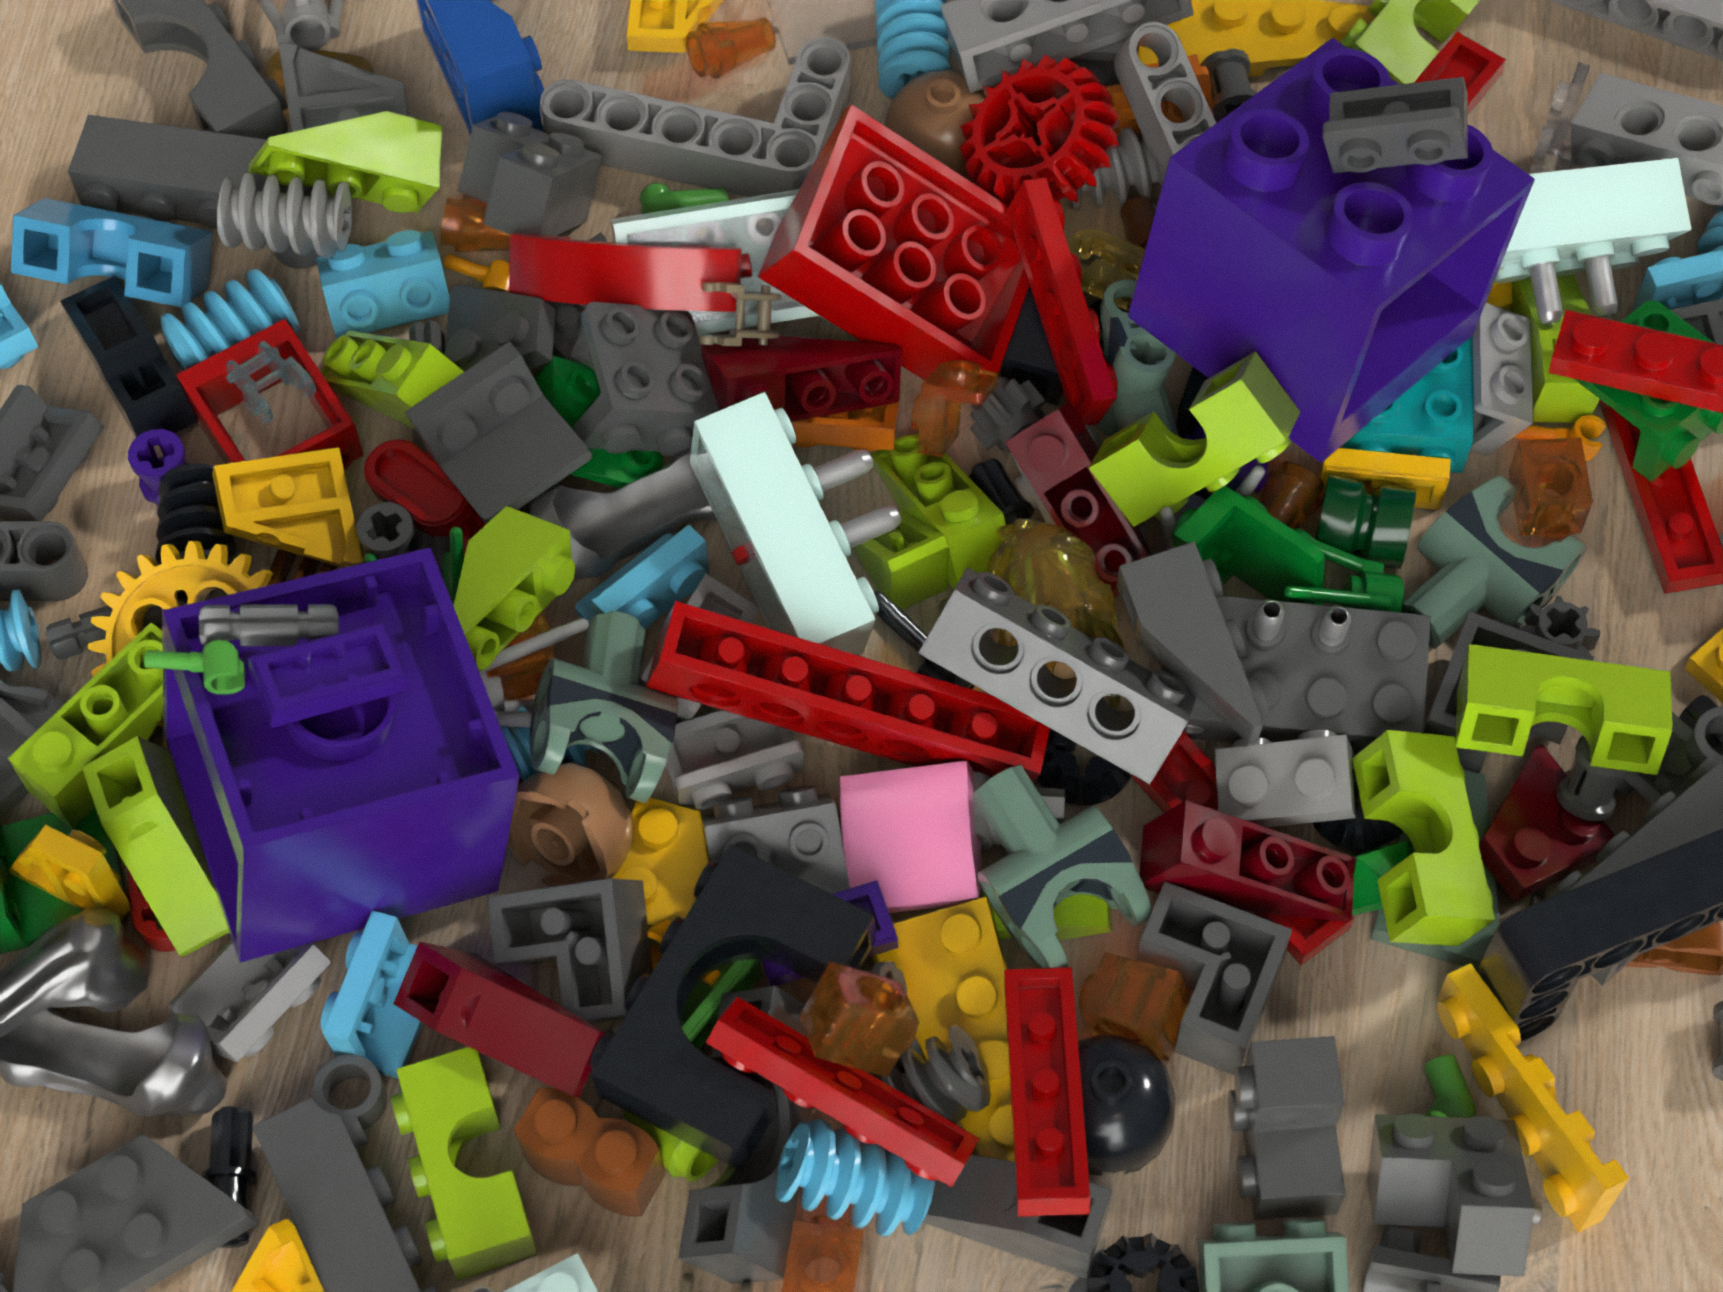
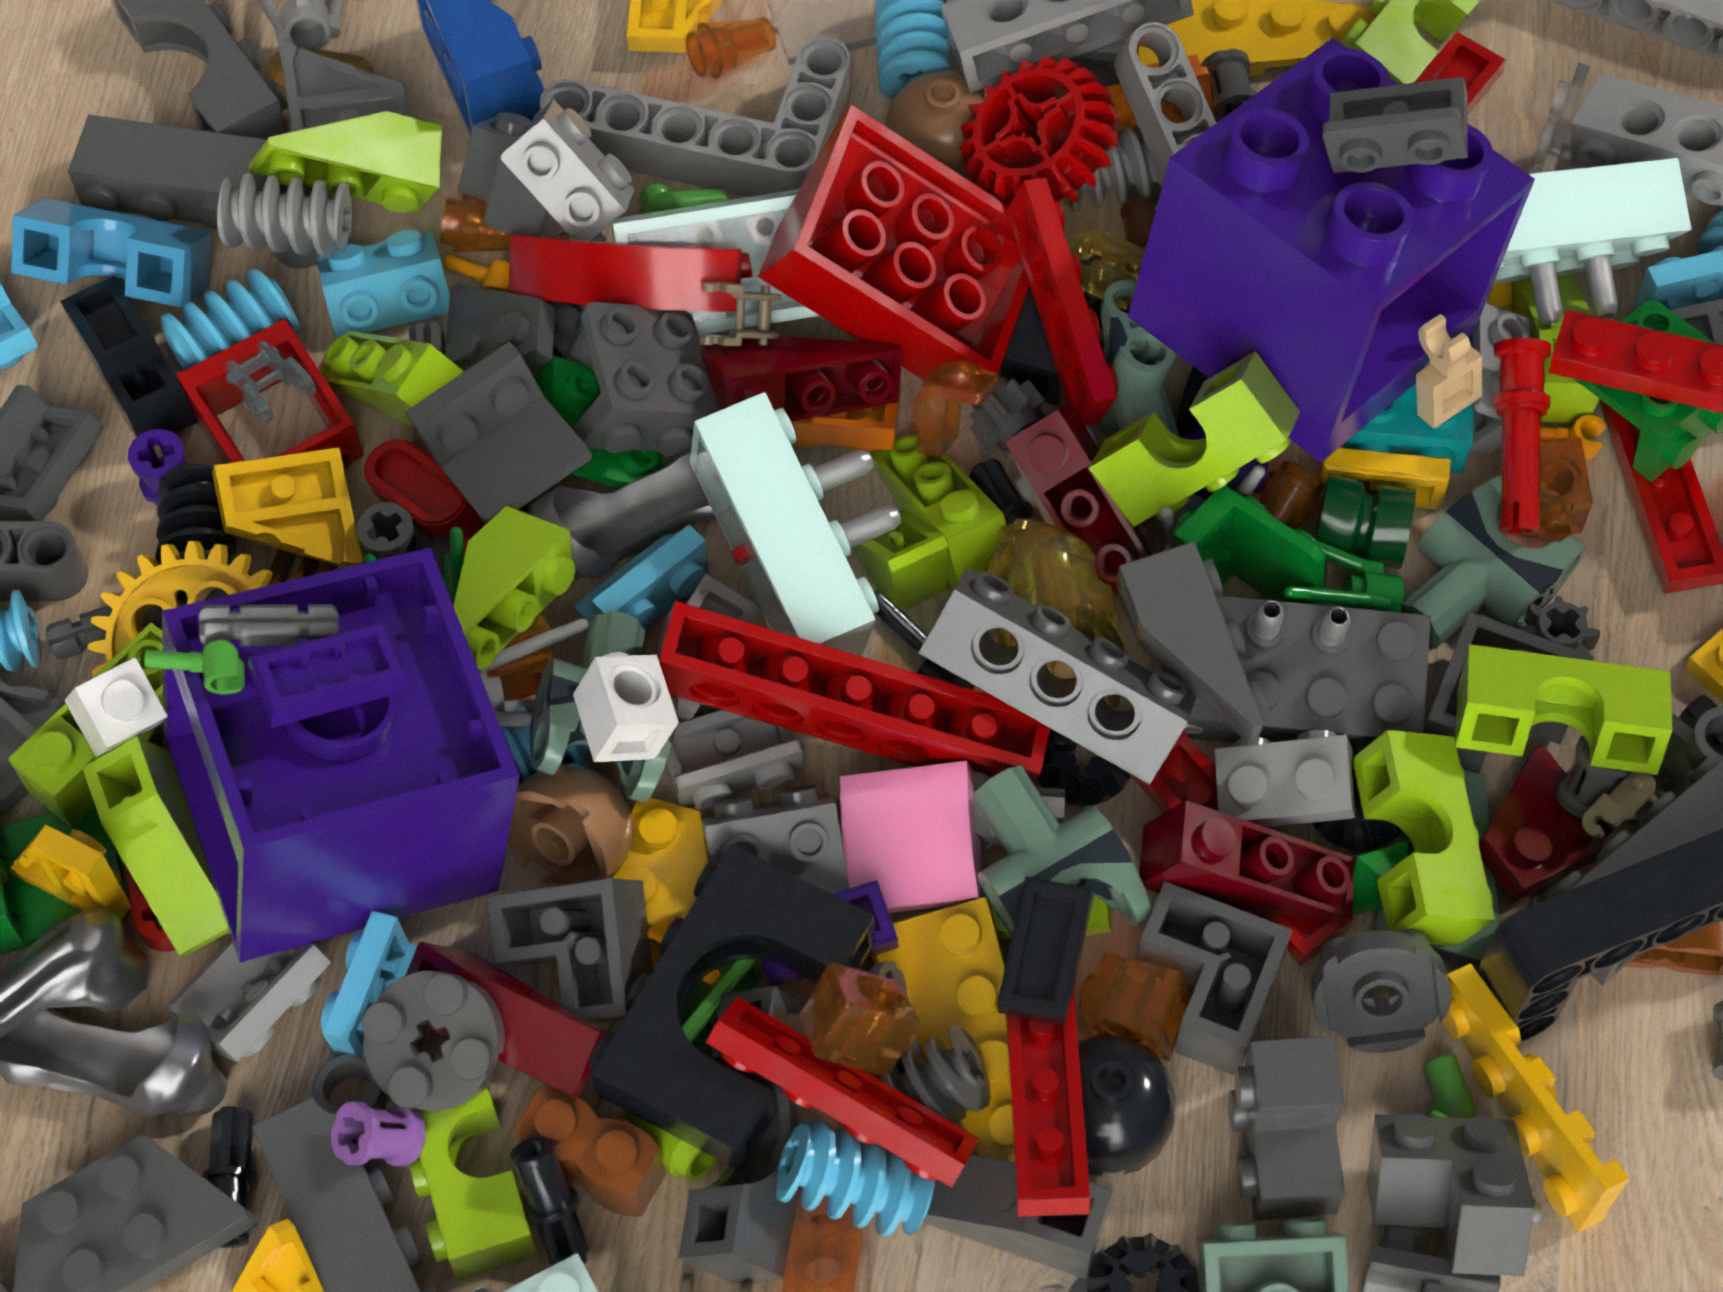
none -> white brick [64,657,168,759]
none -> medium lavender bush [331,1101,426,1167]
none -> dark grey plate [362,971,505,1111]
none -> light grey bracket [501,99,635,241]
none -> black axle [510,1136,588,1266]
none -> white brick [573,652,679,762]
none -> black tile [997,876,1094,1026]
none -> dark grey plate [1311,929,1451,1053]
none -> tan plate [1416,314,1482,429]
none -> red pin [1493,338,1551,535]
none -> dark tan piece [1582,772,1666,847]

